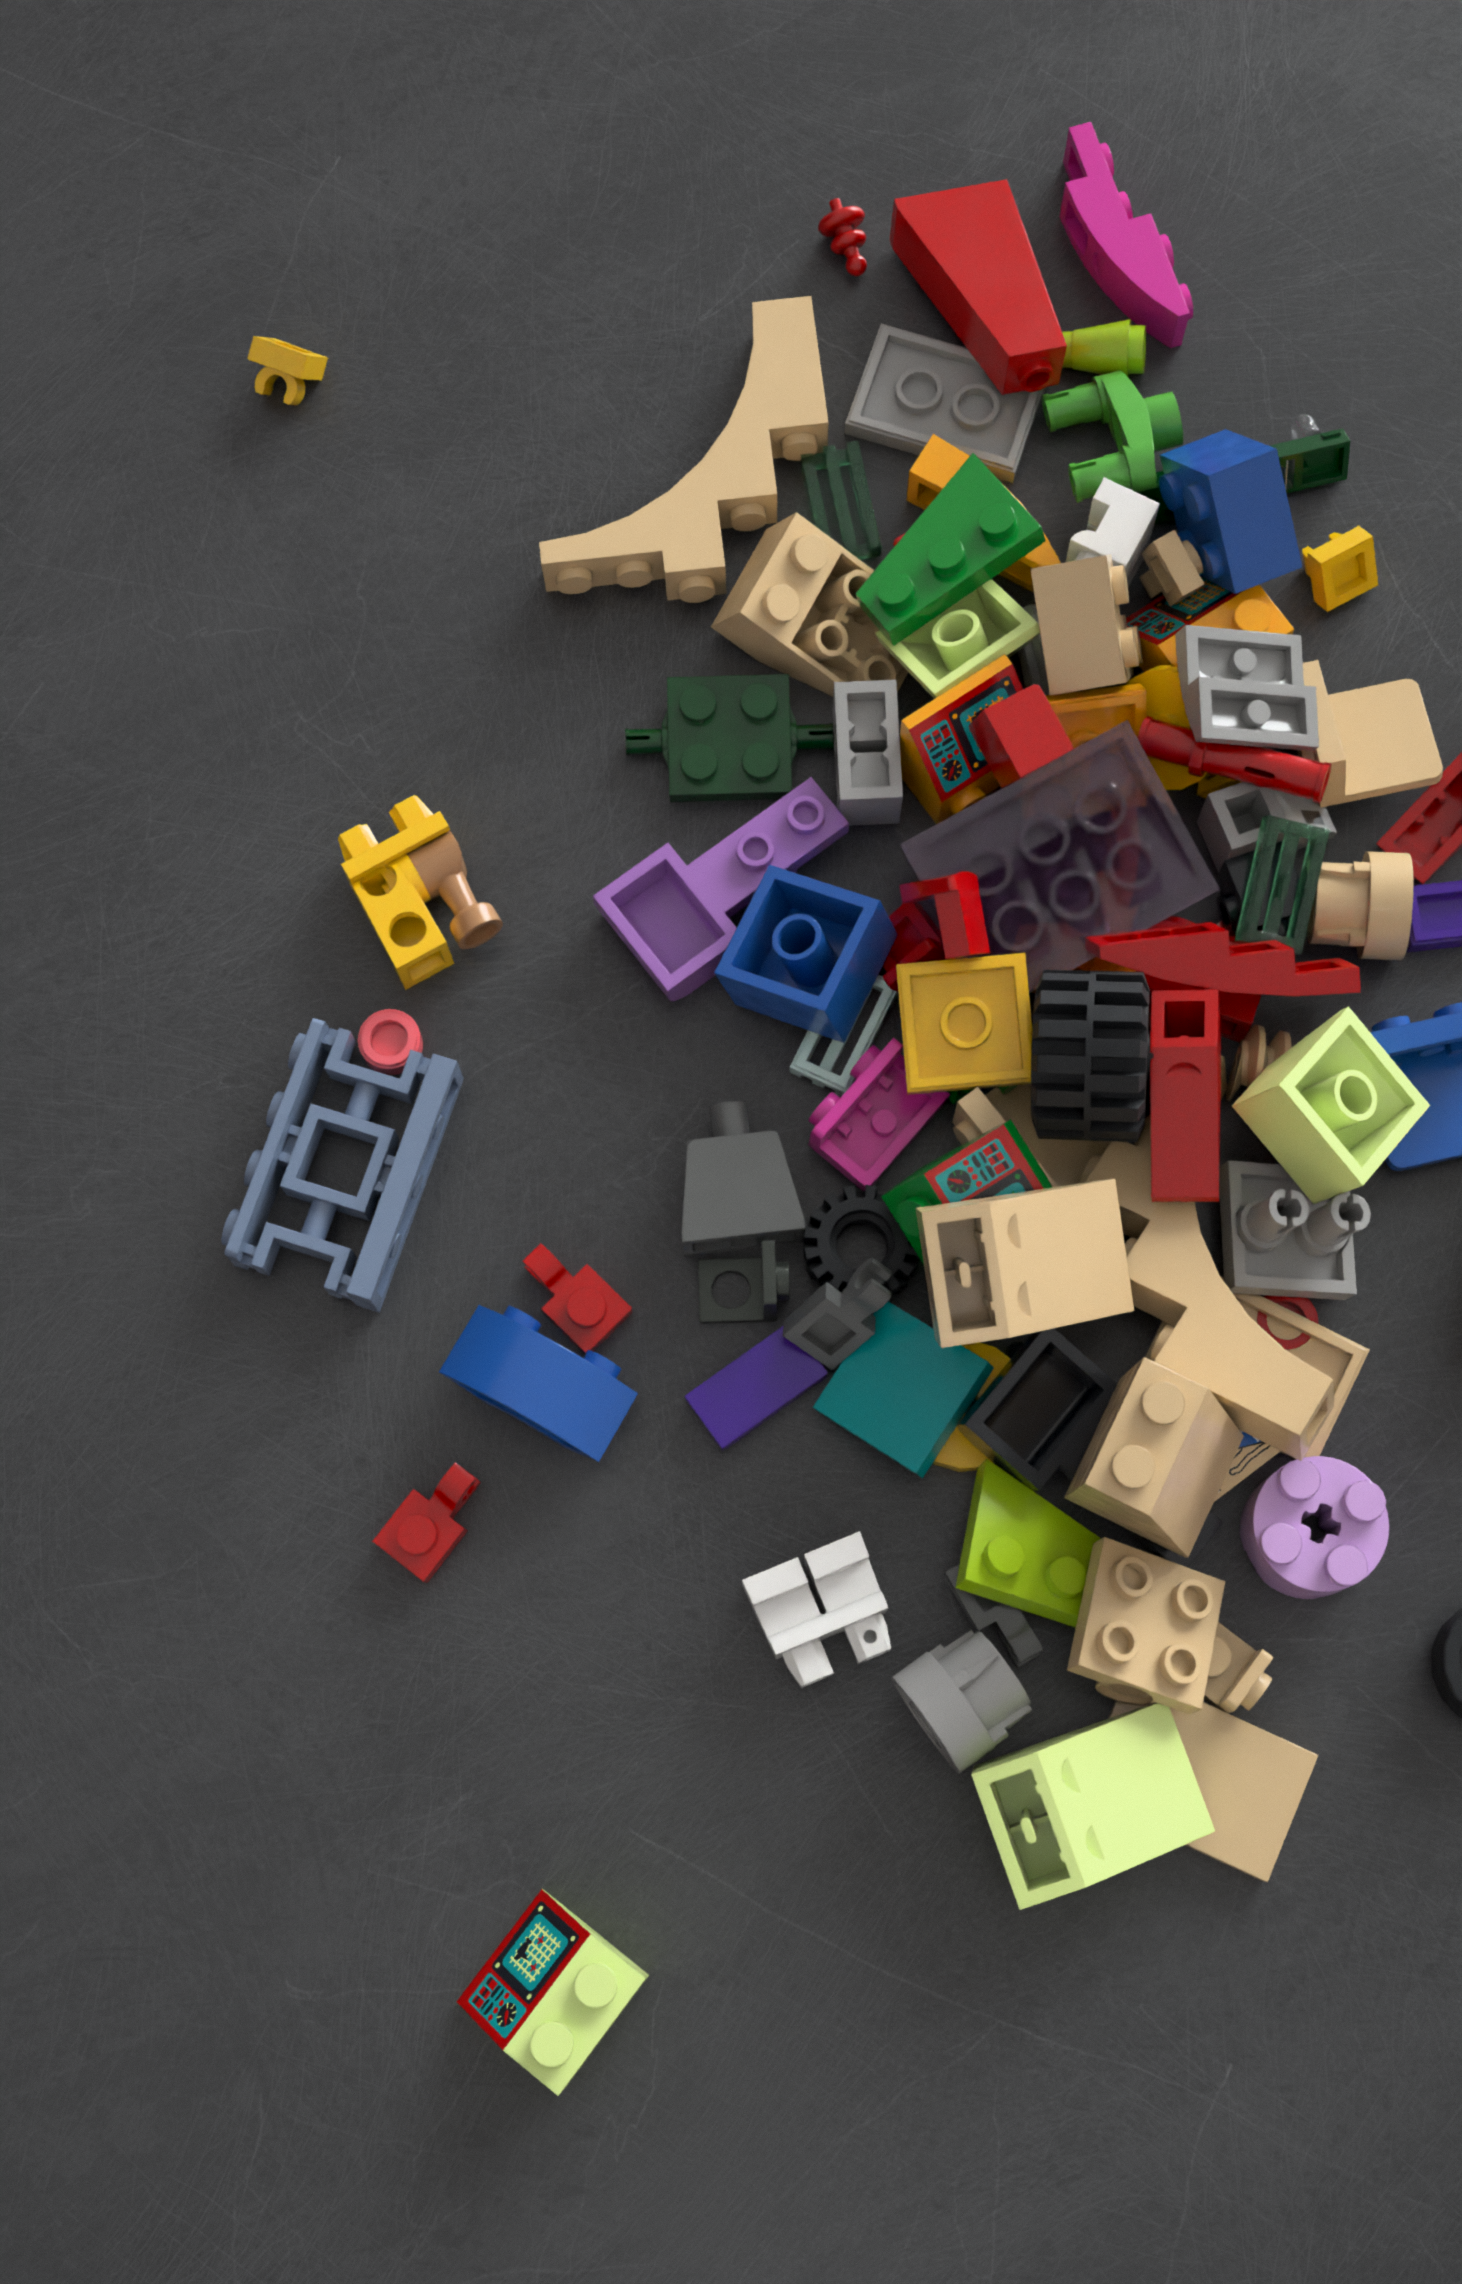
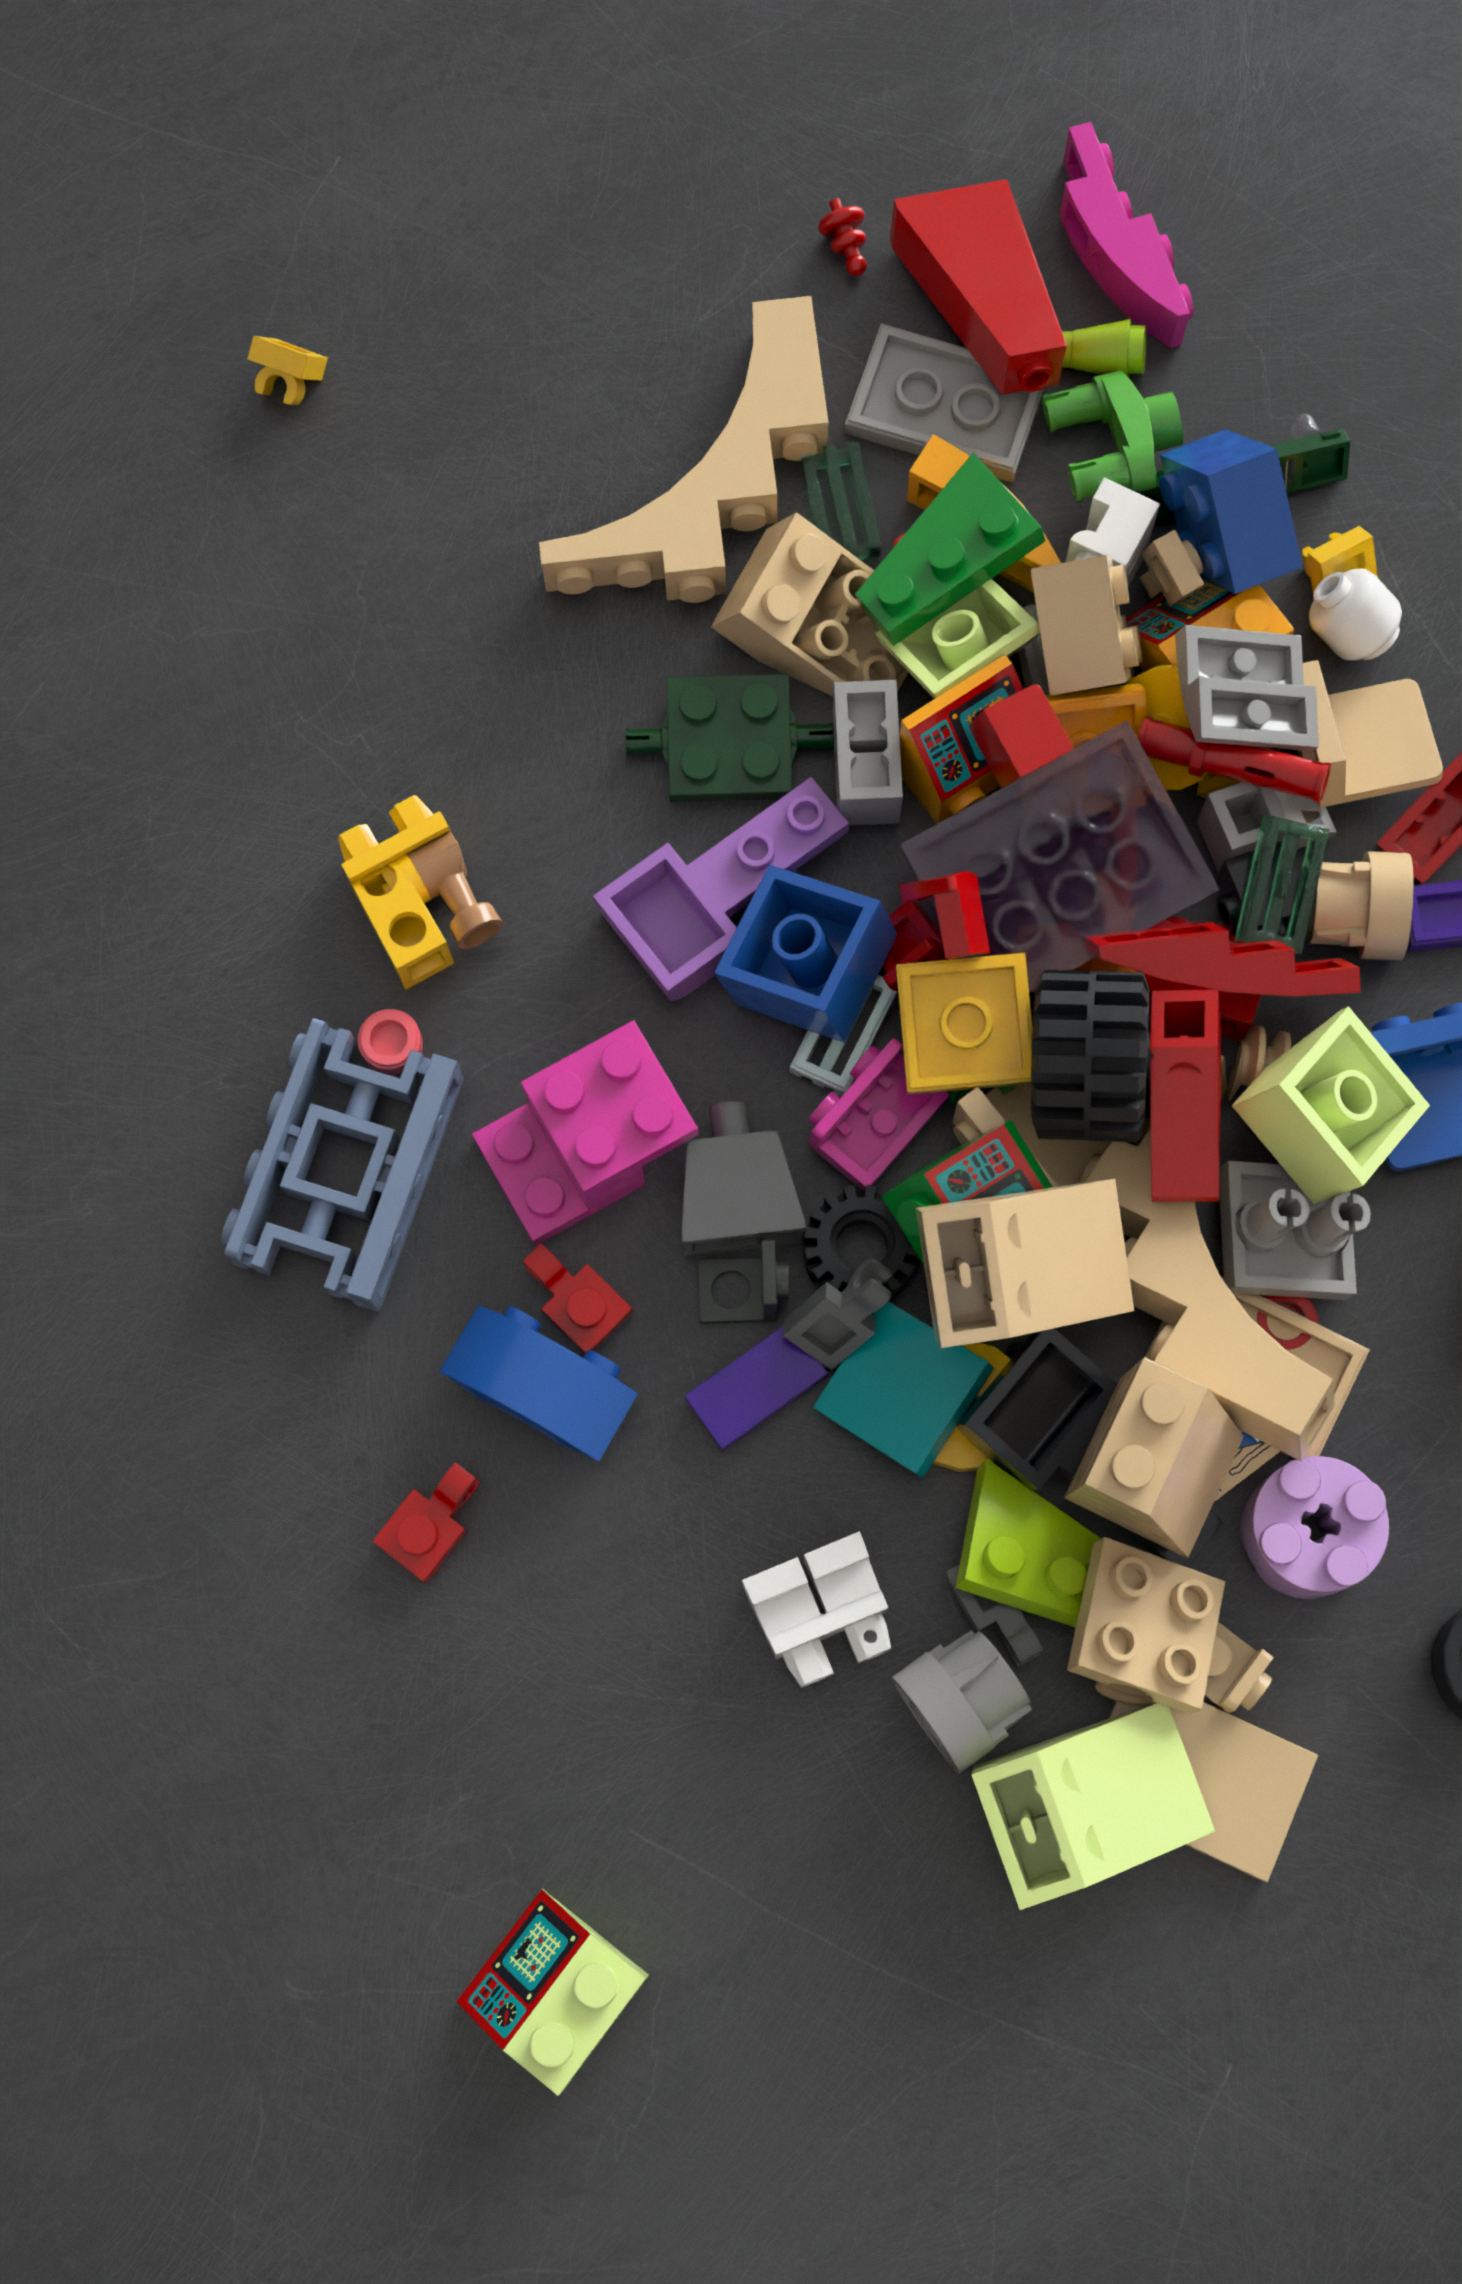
none -> dark pink bracket [472,1020,699,1246]
none -> white head [1309,569,1402,660]

